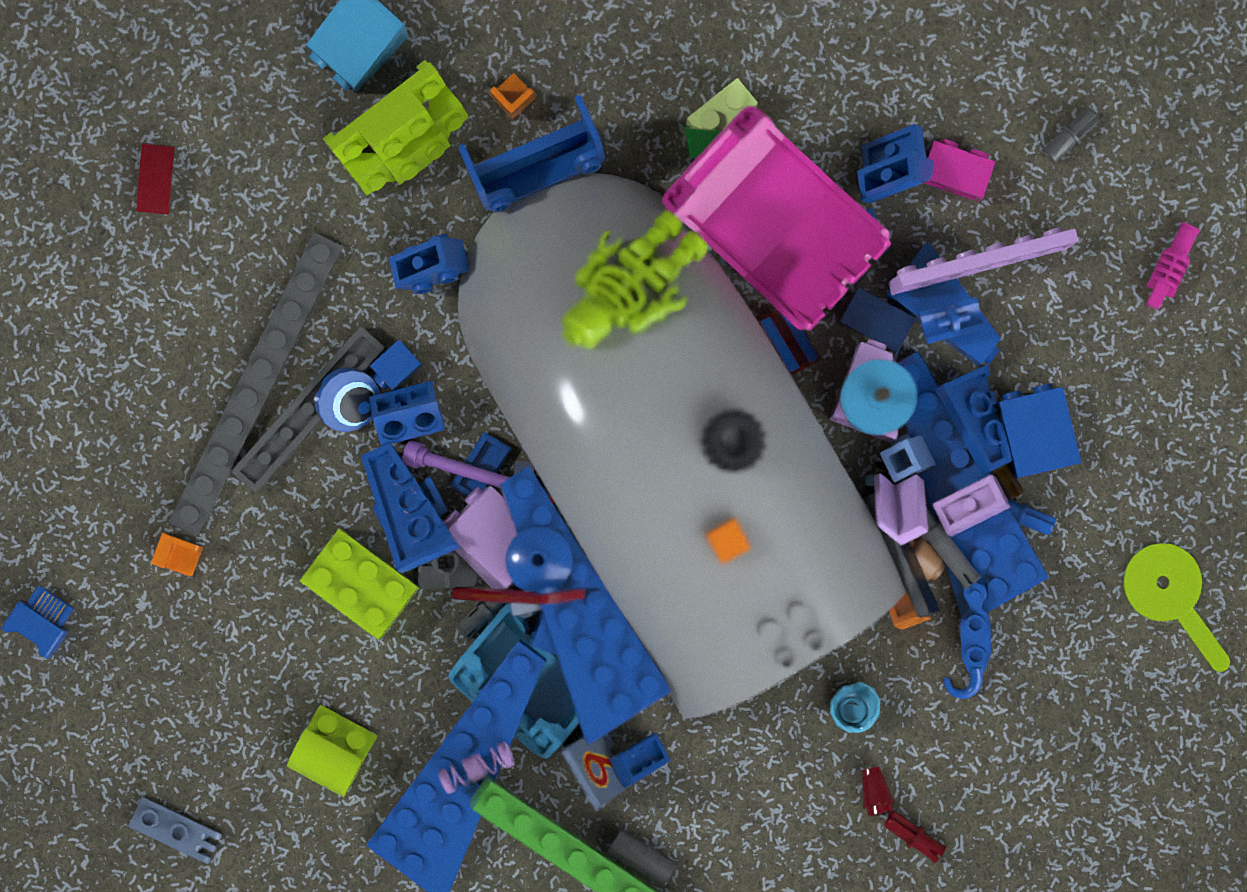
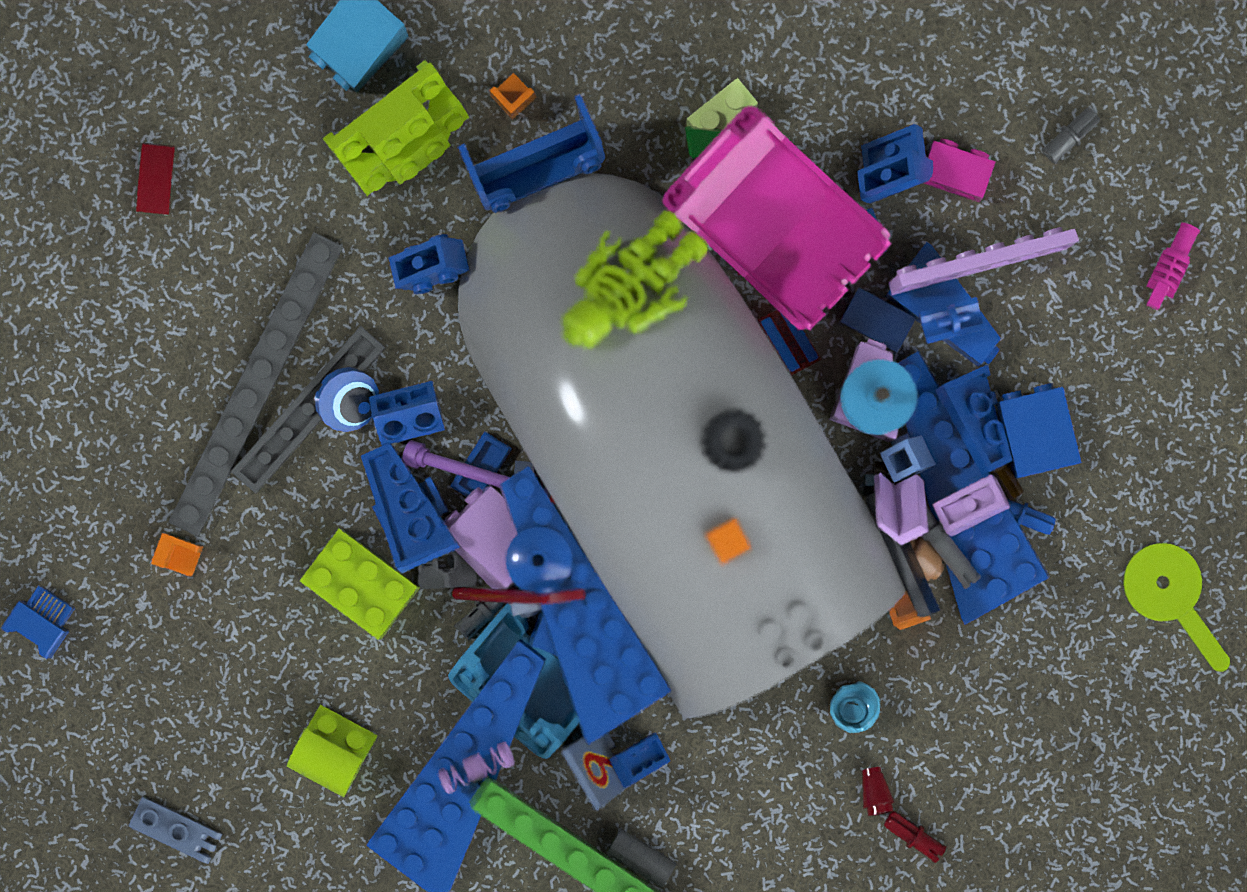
blue brick [370,340,423,391] -> none
blue piece [944,582,991,699] -> none

